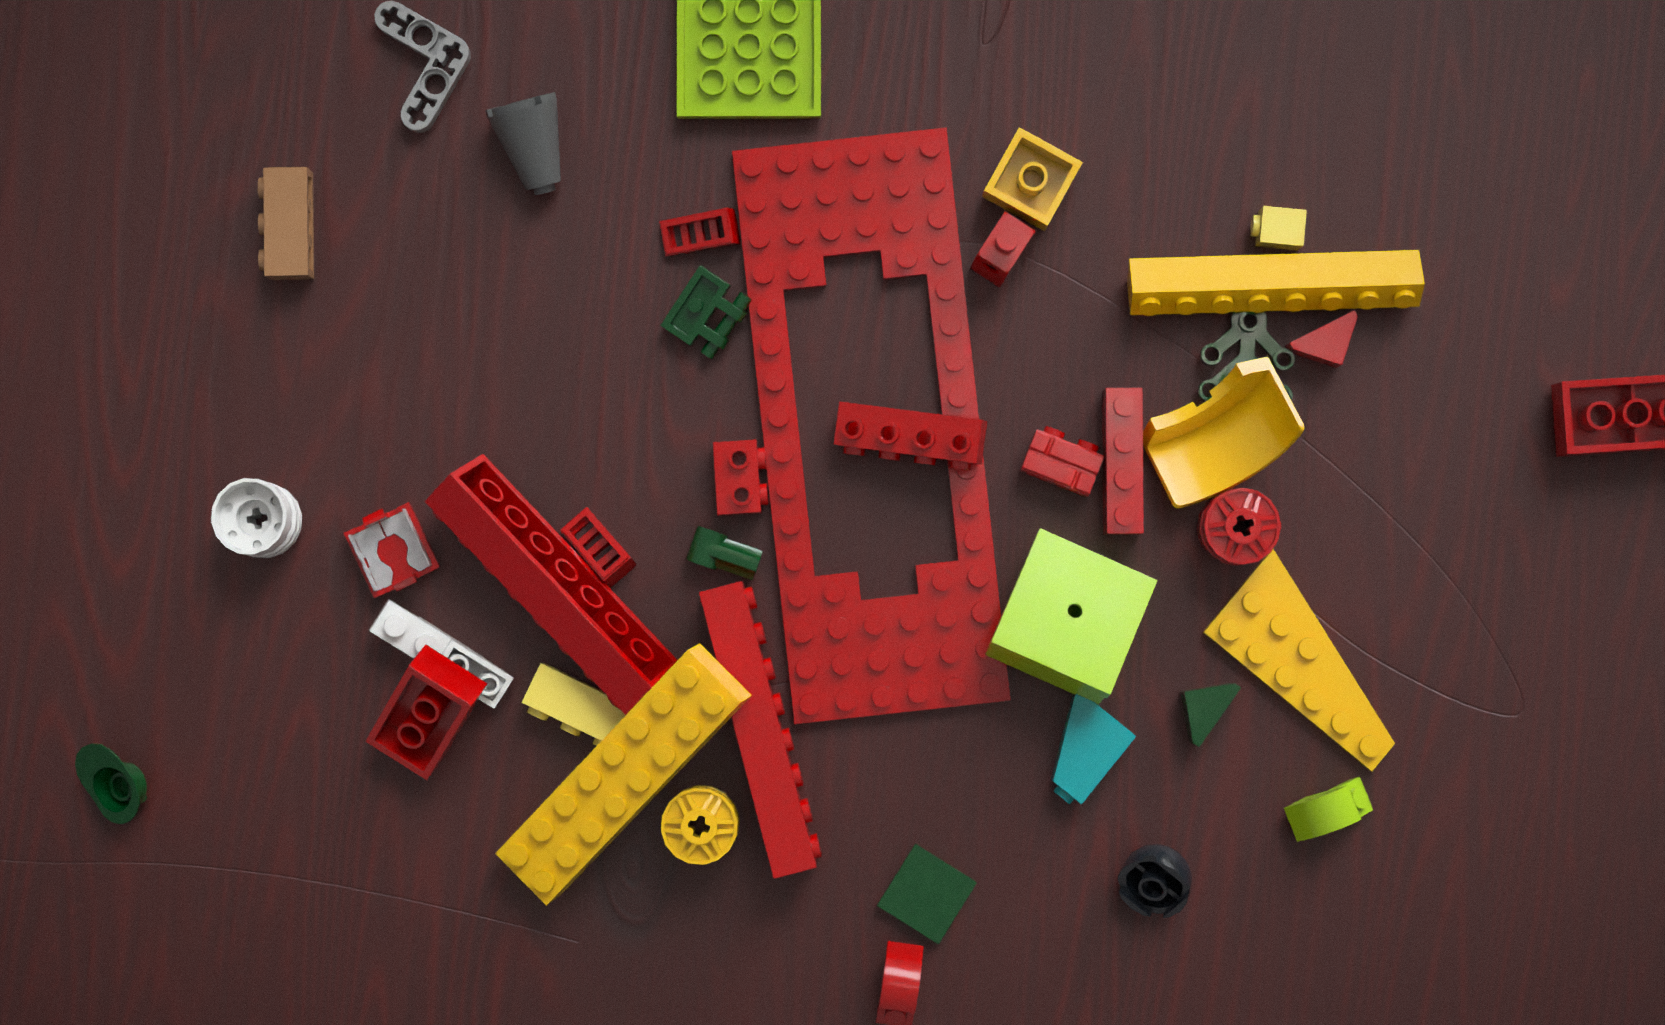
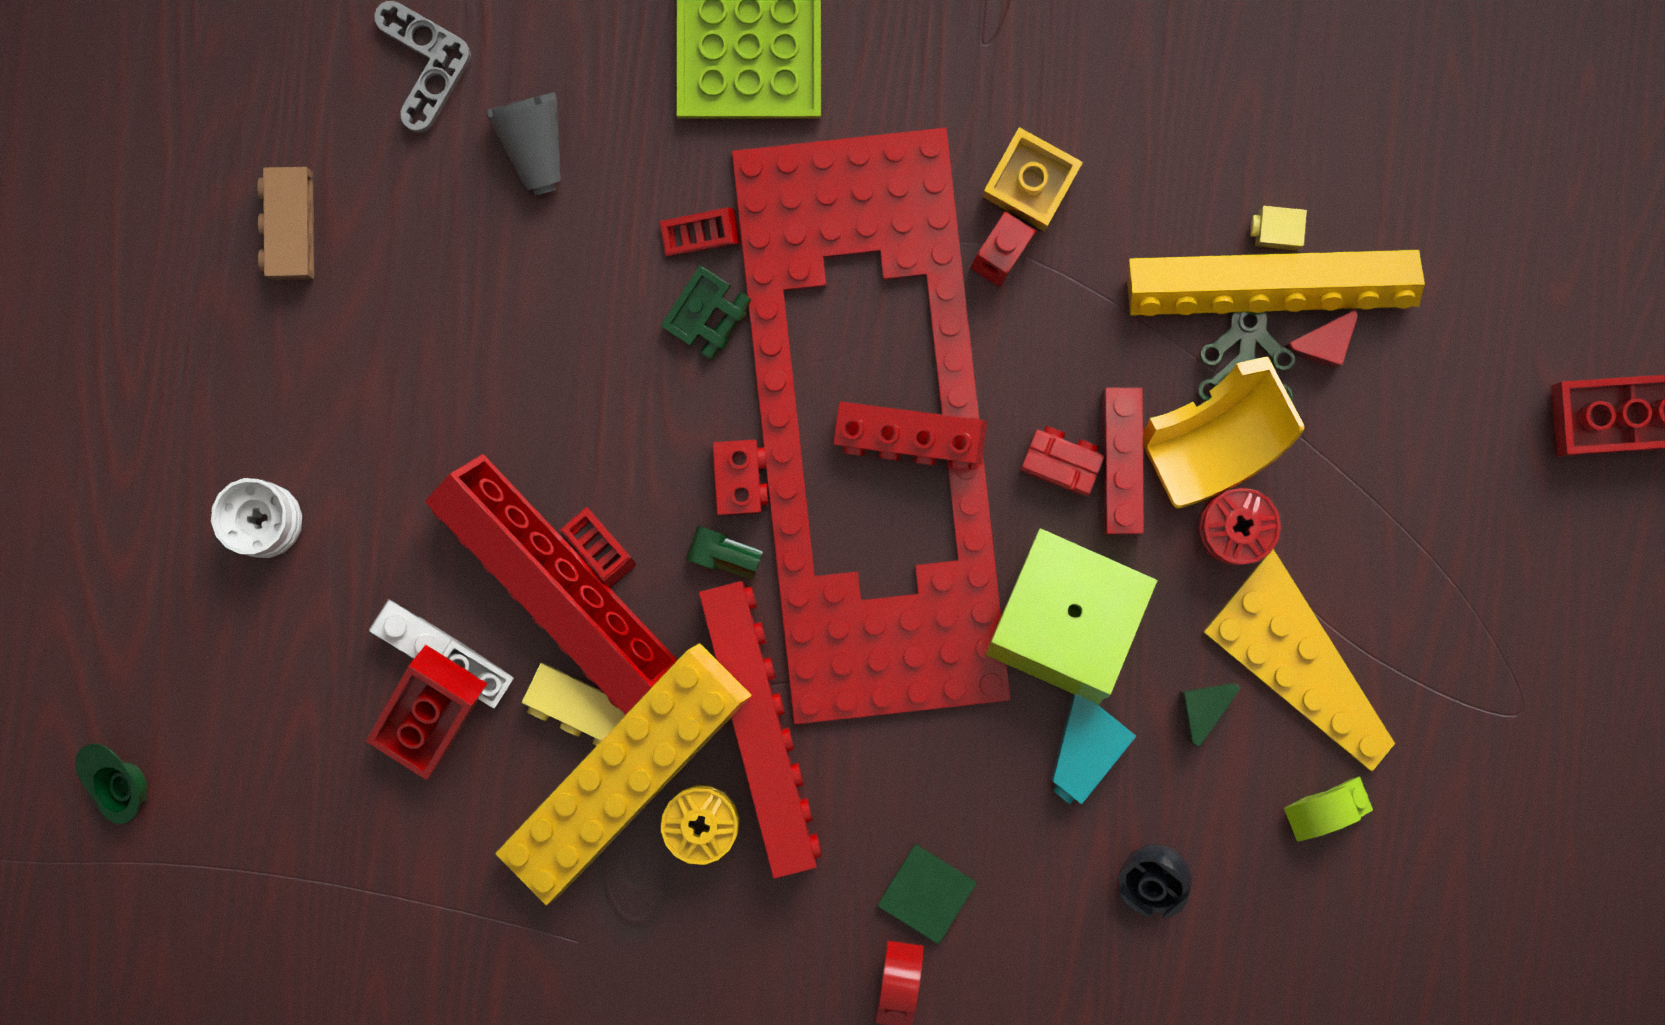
piece [343,502,441,599] -> none

